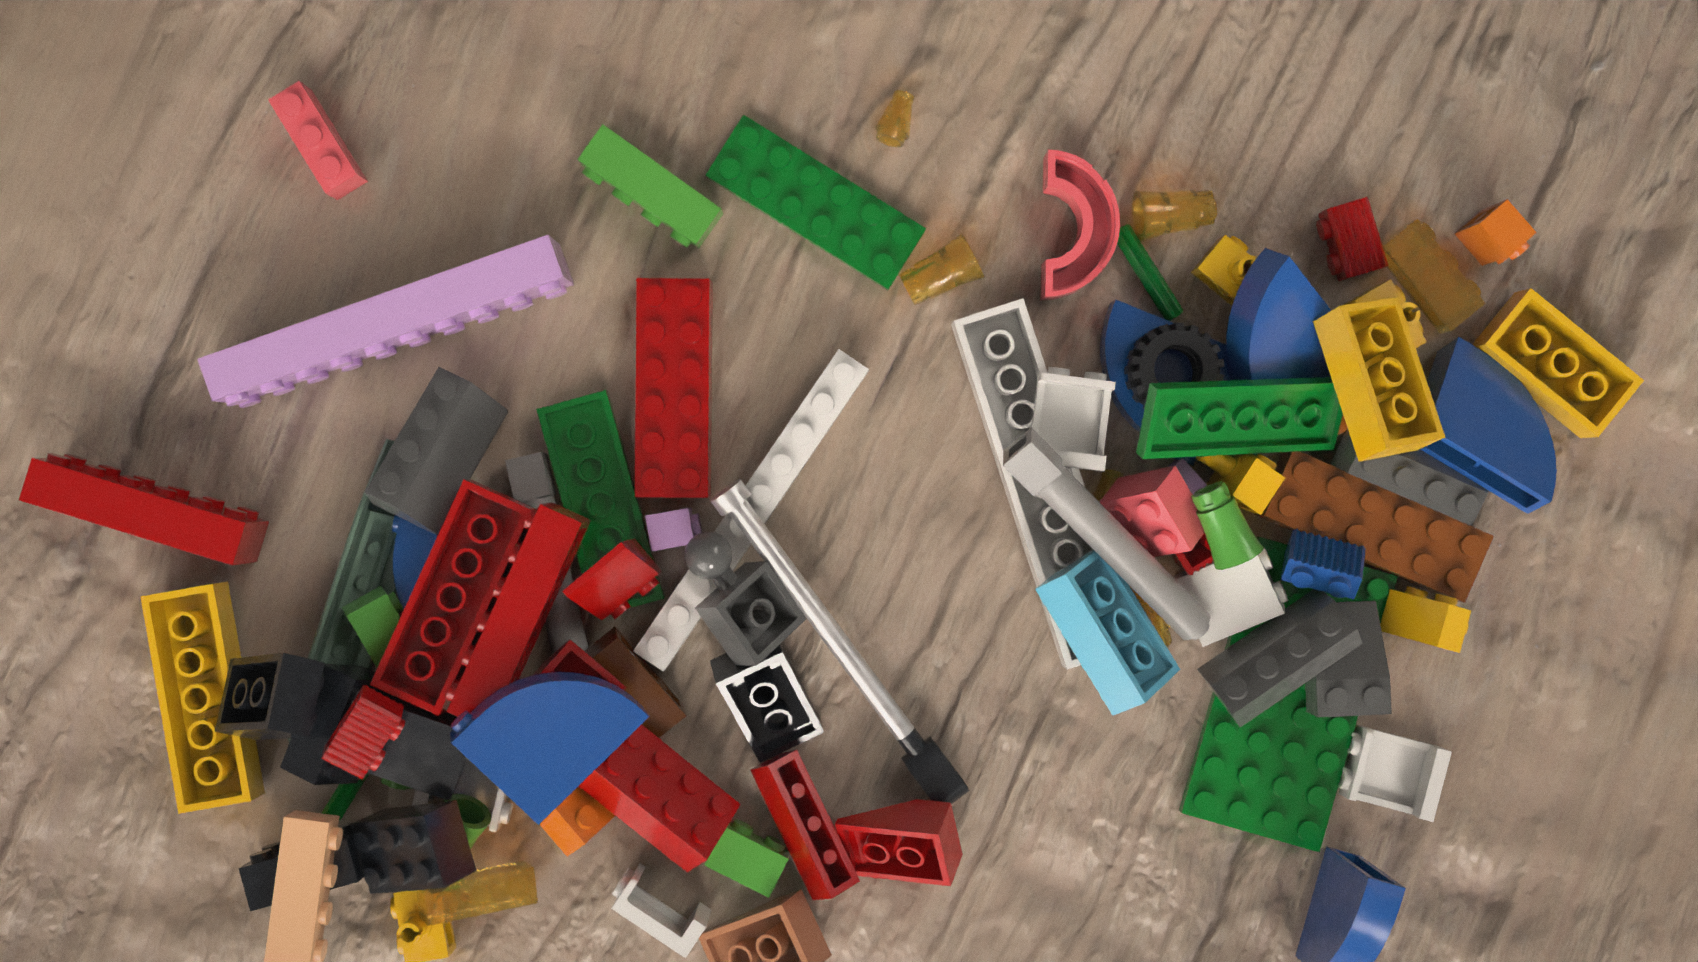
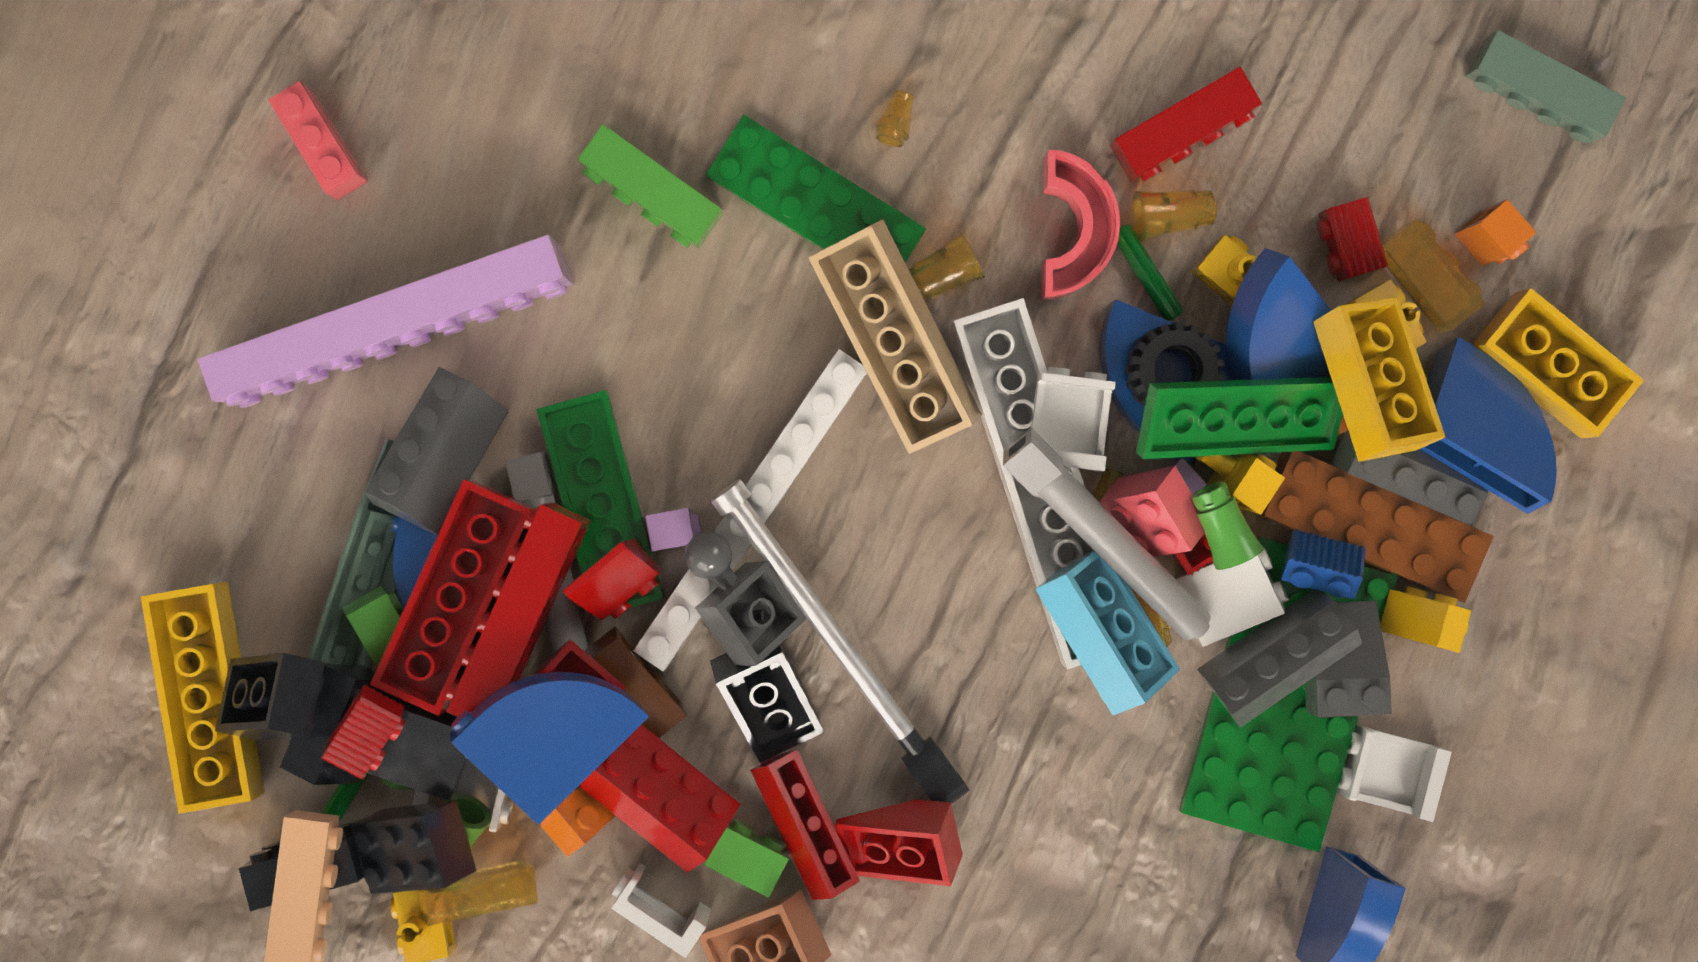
red brick [19,453,269,566] -> none
red brick [635,278,713,498] -> none
none -> tan brick [809,219,982,454]
none -> red brick [1109,66,1262,182]
none -> sand green brick [1465,30,1626,143]

